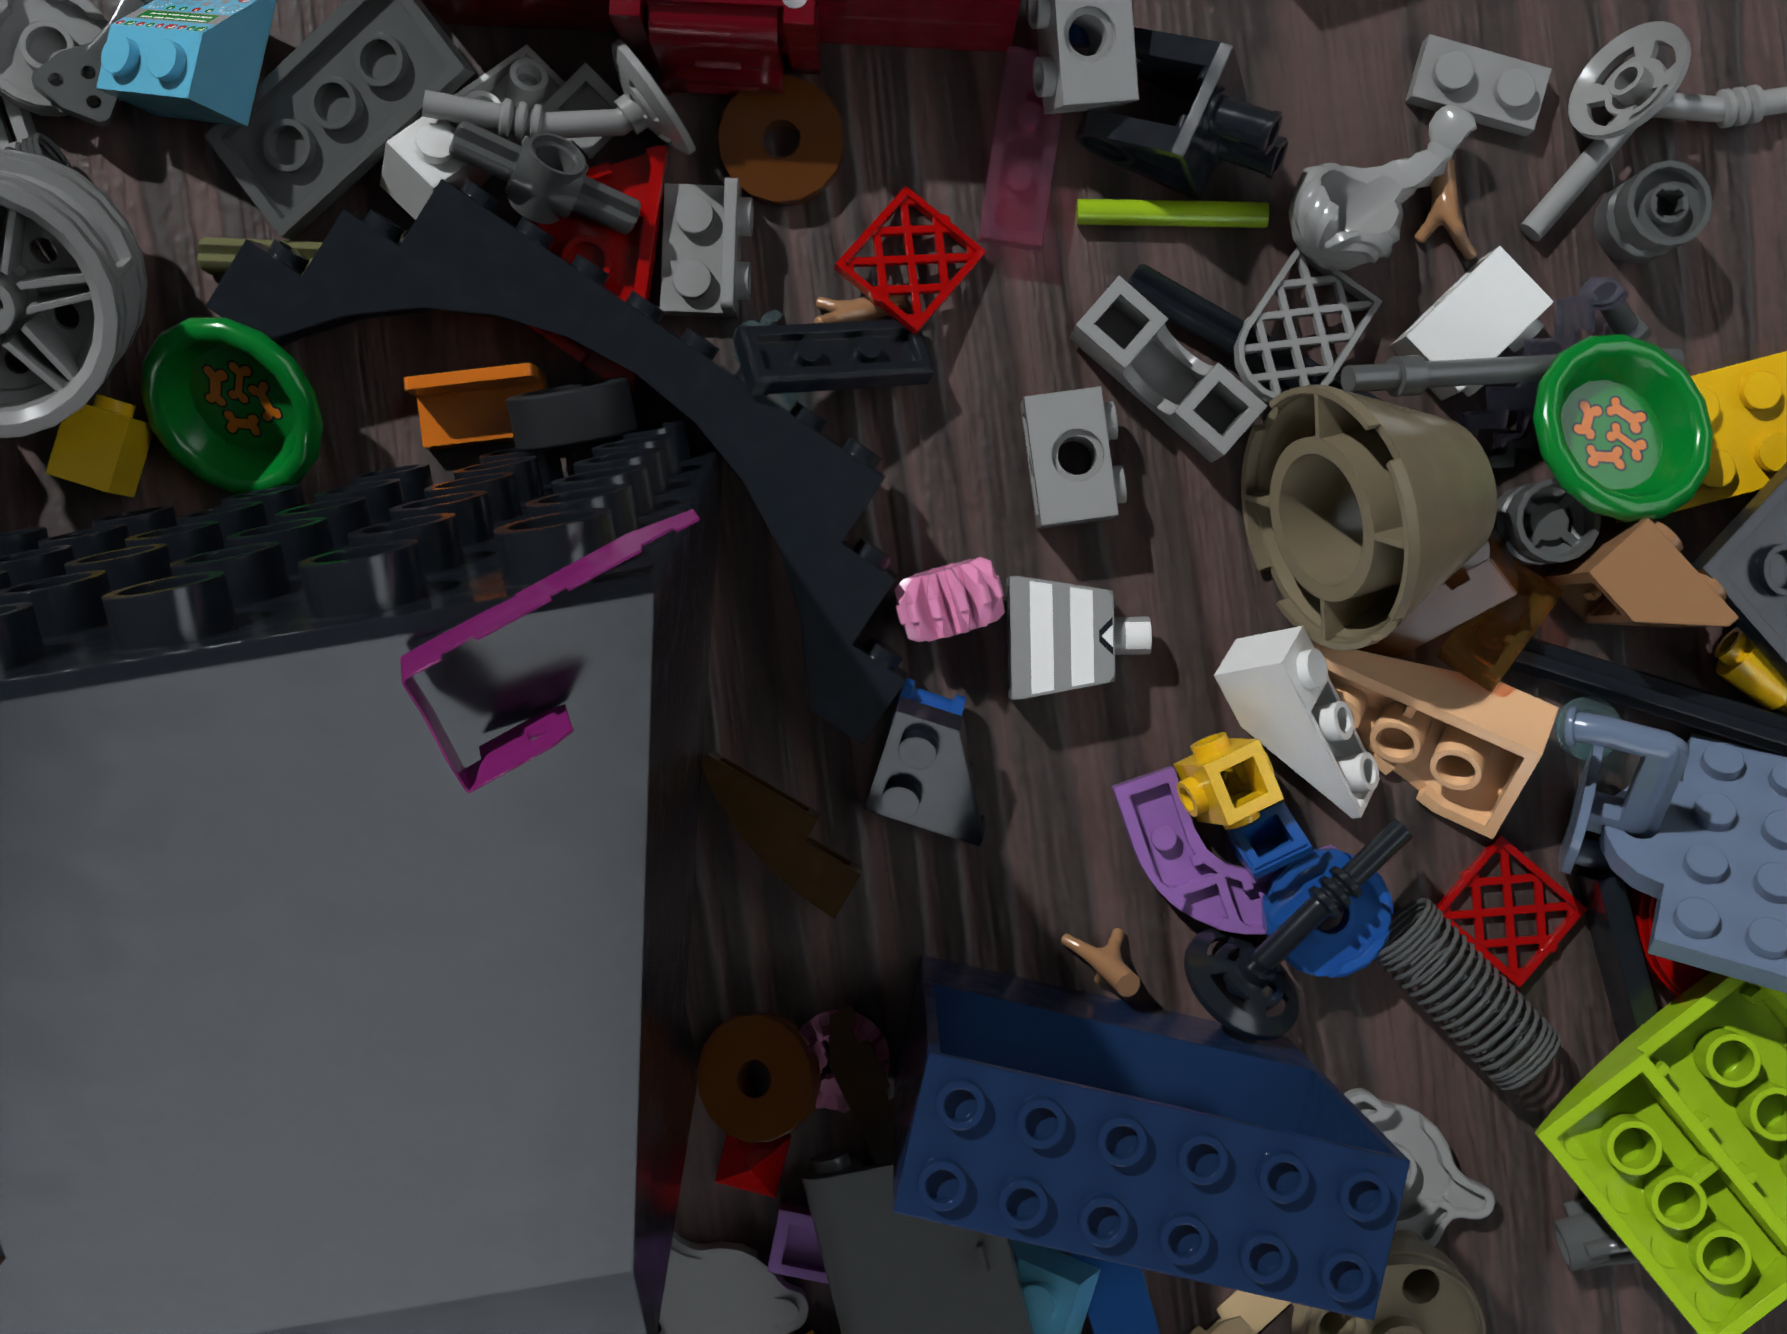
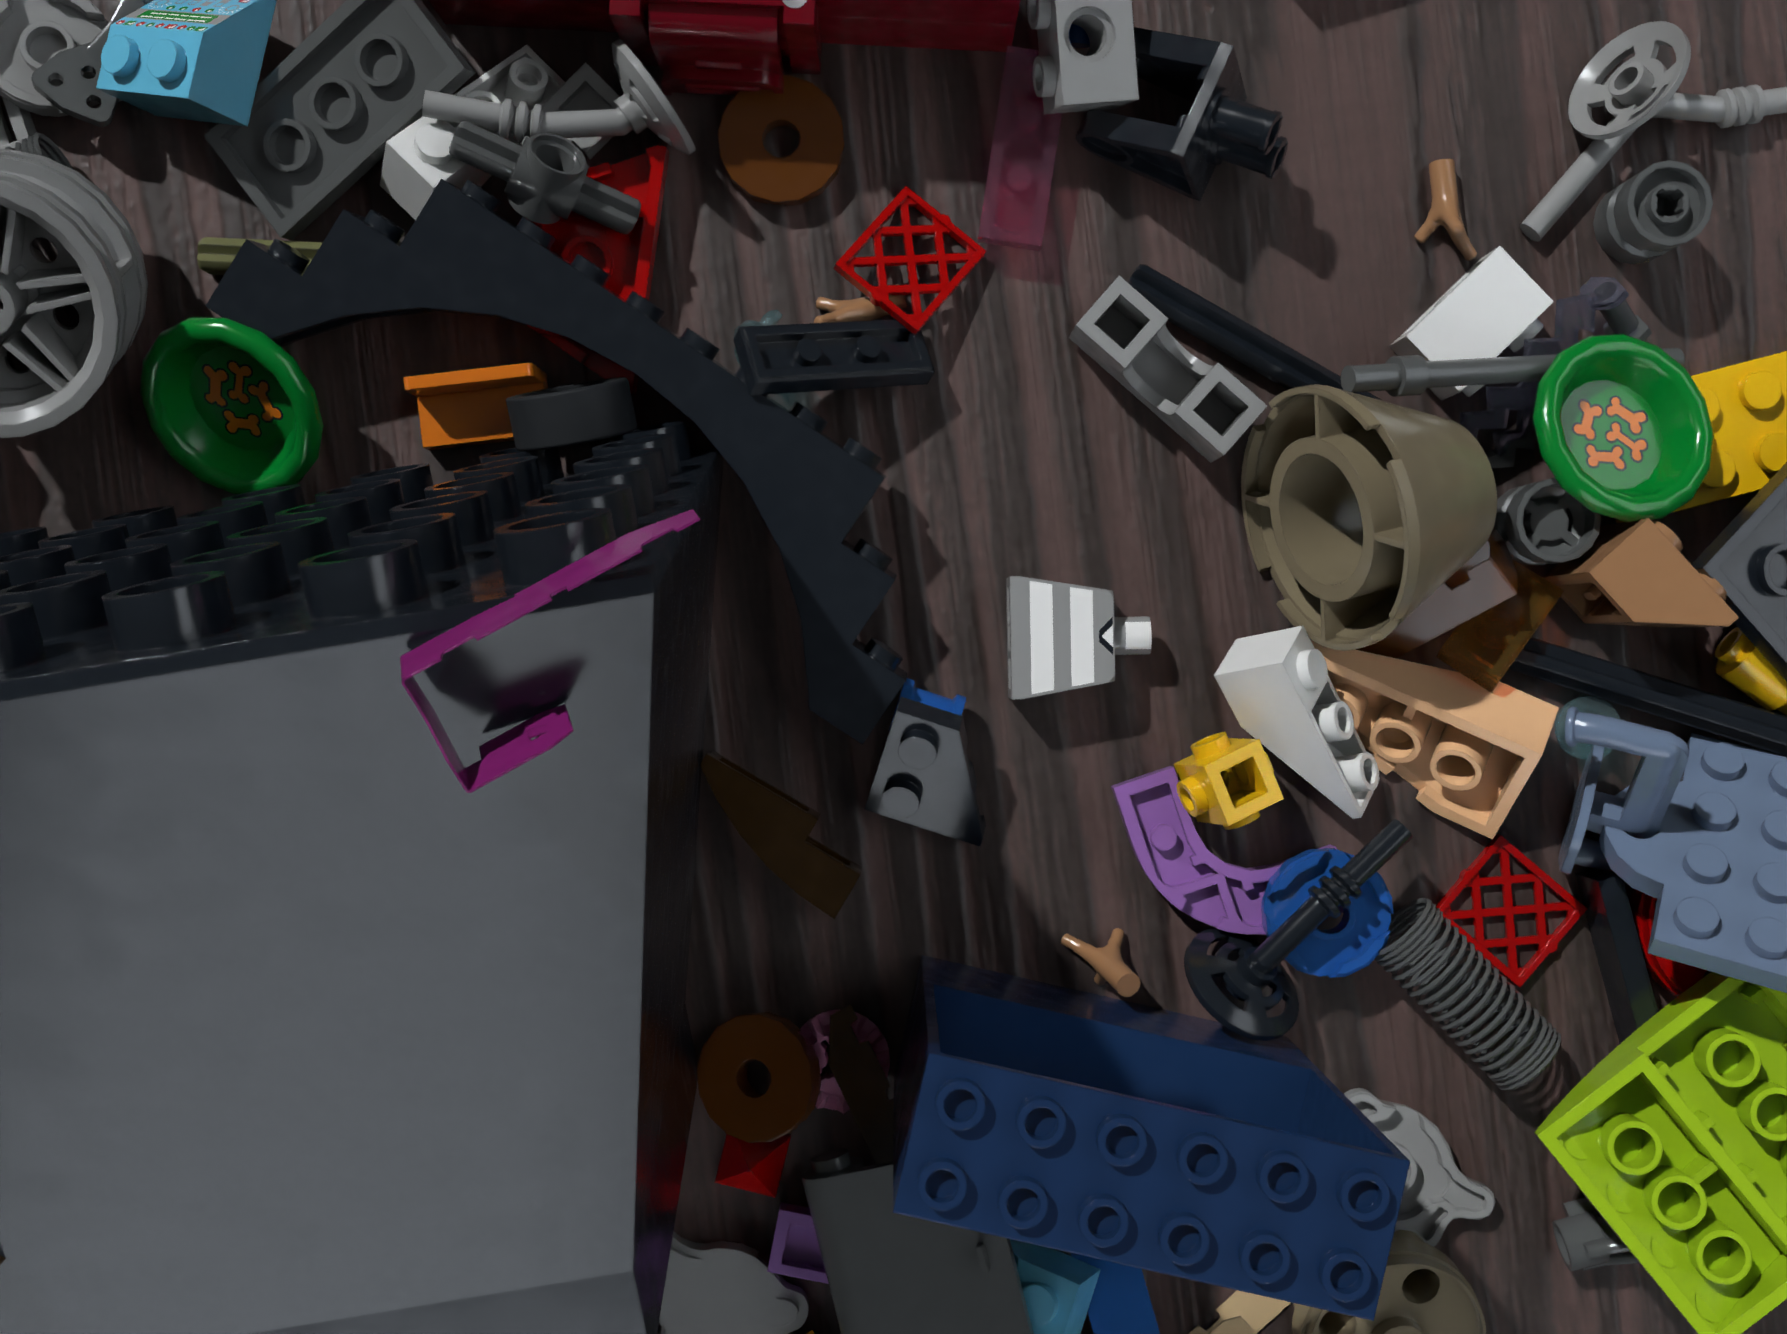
yellow brick [45,394,154,498] -> none
light grey bracket [660,178,754,318] -> none
bright pink gear [894,557,1005,642] -> none
light grey brick [1020,386,1127,529] -> none
lime bar [1076,199,1269,228] -> none
blue slope [1226,801,1314,880] -> none
light grey window [1234,246,1382,403] -> none
light grey hair [1288,104,1477,270] -> none
light grey plate [1405,34,1552,137] -> none

